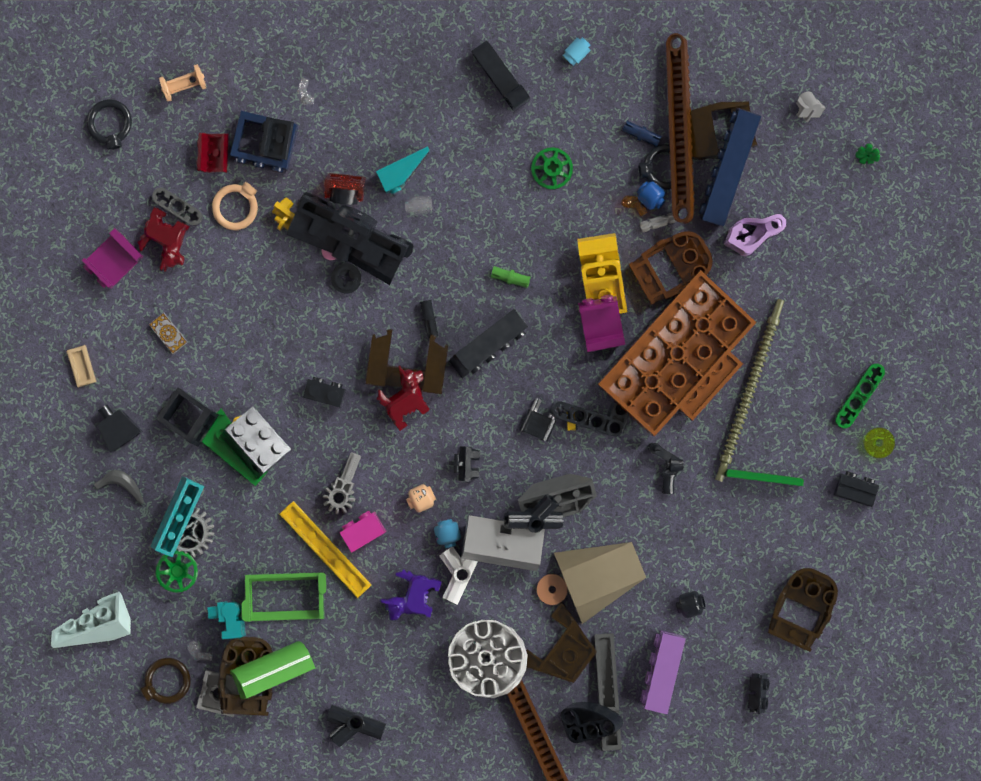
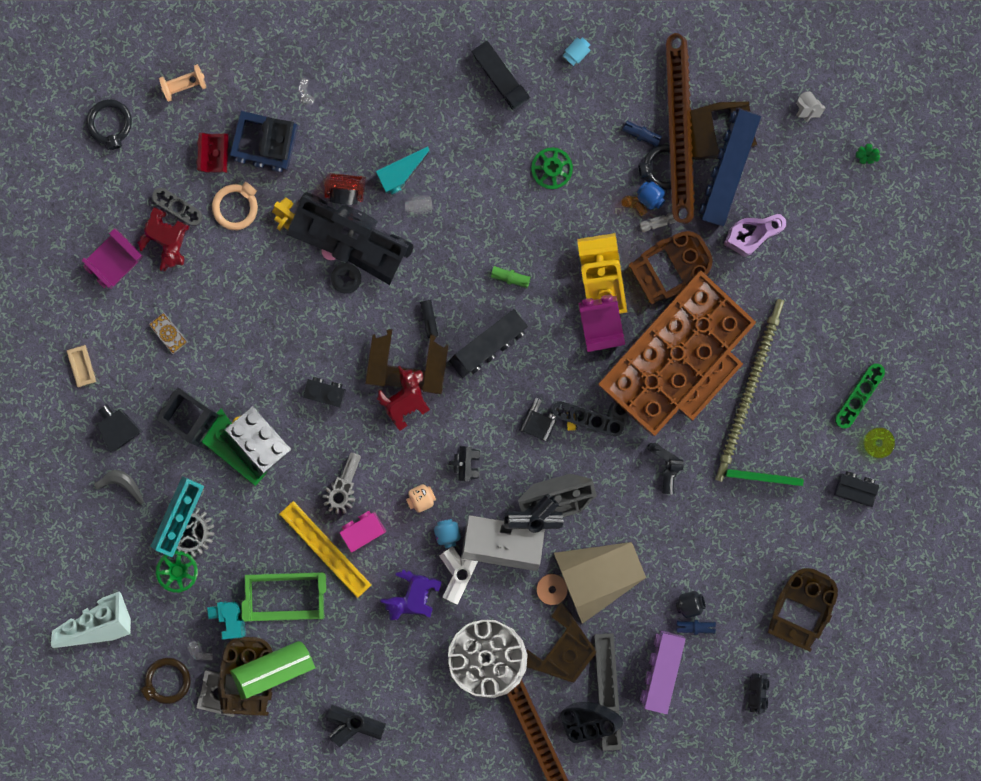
none -> dark blue pin [676,620,716,635]

